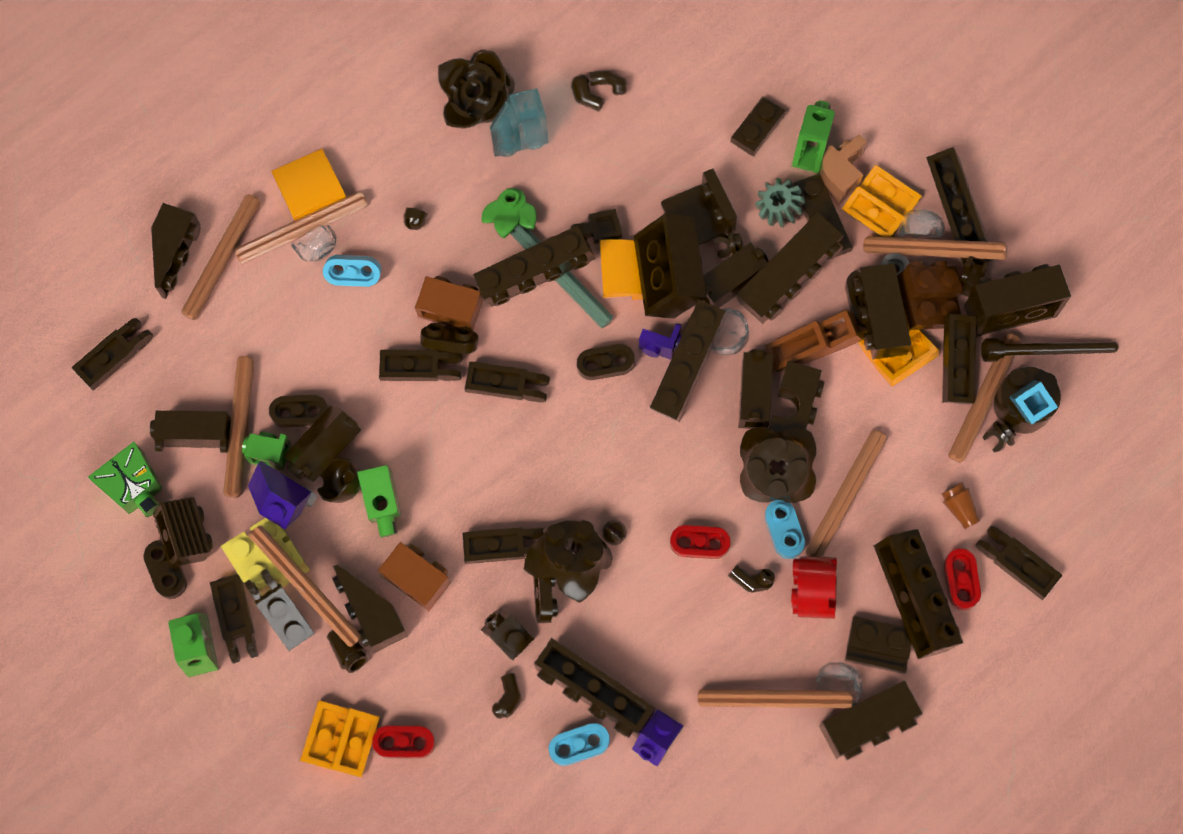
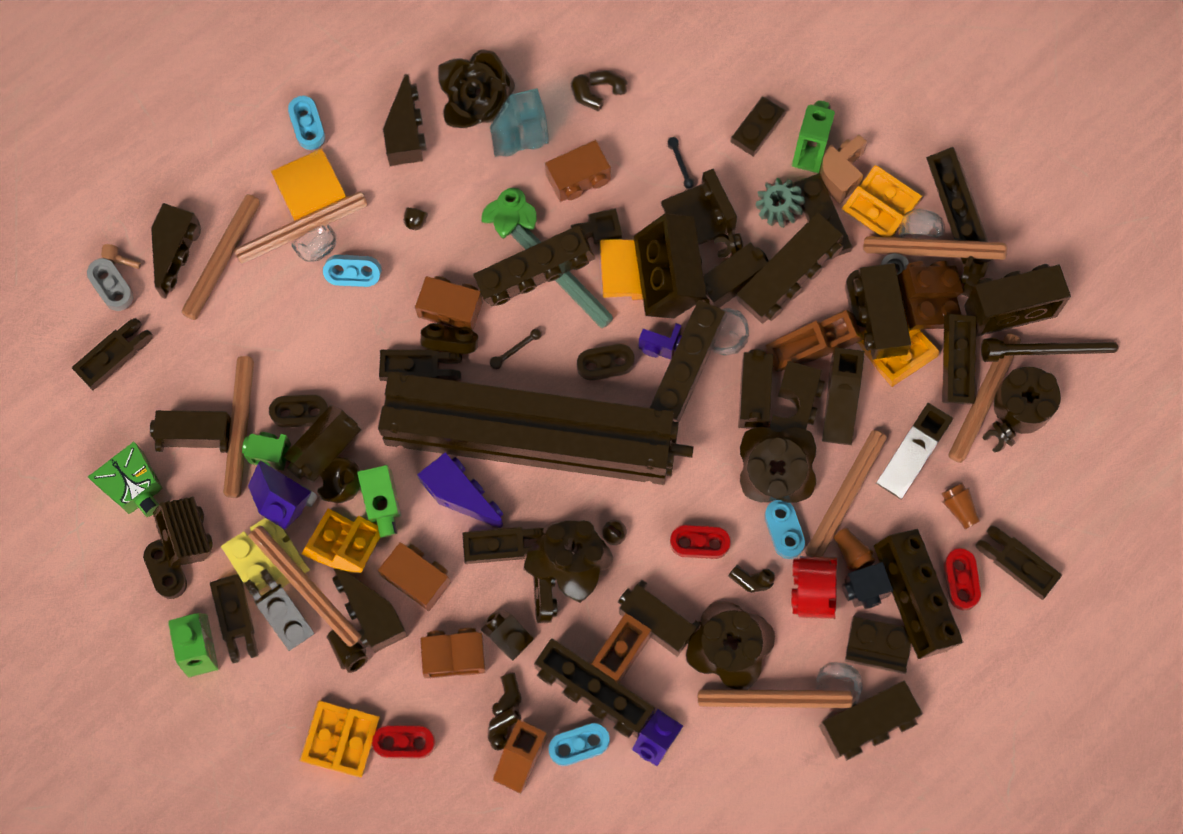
dark brown hinge [464,361,550,403] -> none
medium azure brick [1010,380,1058,424] -> none
none -> light grey plate [87,259,133,311]
none -> nougat hand [101,244,141,269]
none -> medium azure plate [288,96,325,150]
none -> light orange slope [301,508,380,573]
none -> dark brown brick [378,372,694,485]
none -> dark brown slope [383,74,427,166]
none -> dark purple slope [417,452,504,529]
none -> dark orange brick [420,628,485,678]
none -> dark brown arm [488,707,521,750]
none -> dark brown hinge [490,329,541,369]
none -> dark orange slope [493,719,548,794]
none -> dark orange brick [545,140,611,202]
none -> dark orange brick [591,613,651,684]
none -> dark brown brick [618,580,701,657]
none -> black hinge [667,137,694,189]
none -> dark brown brick [686,601,775,690]
none -> dark brown slope [822,347,865,445]
none -> dark orange cone [833,528,875,571]
none -> black brick [842,562,893,609]
none -> slope [876,403,954,500]

